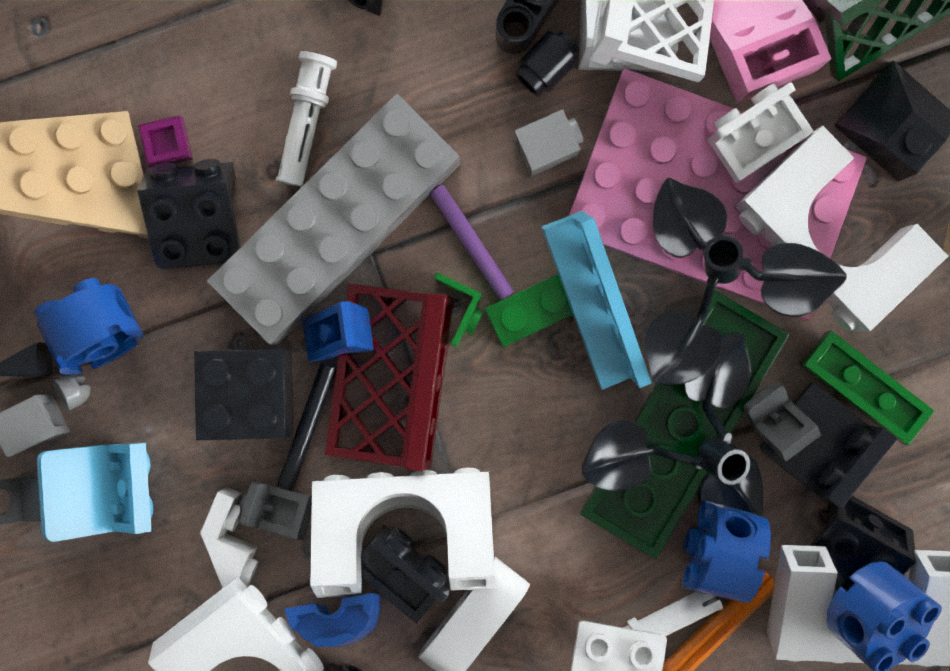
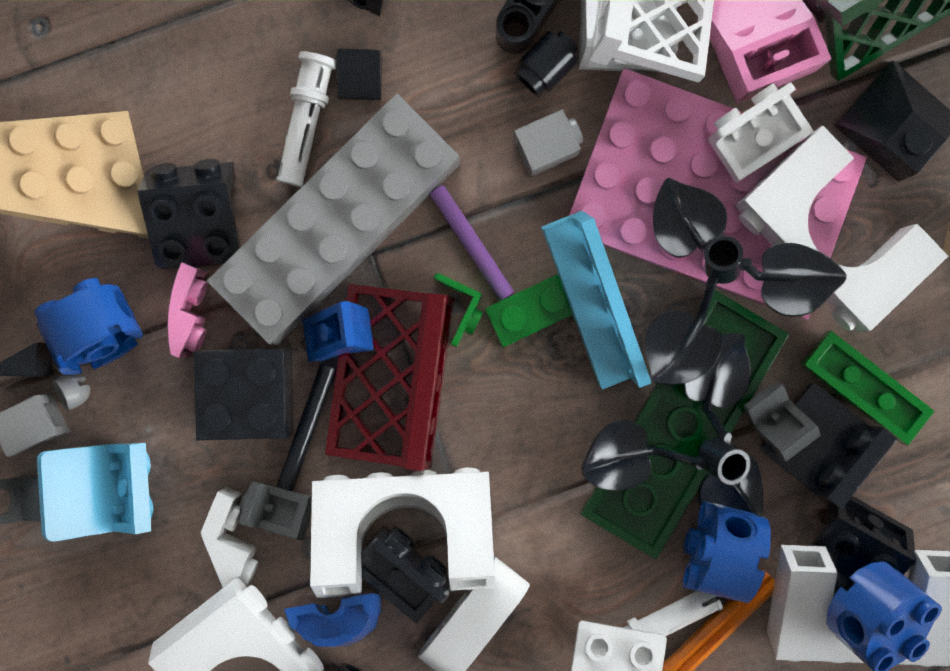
magenta tile [138,115,193,168] -> none
none -> bright pink slope [168,263,208,358]
none -> black slope [337,49,383,100]

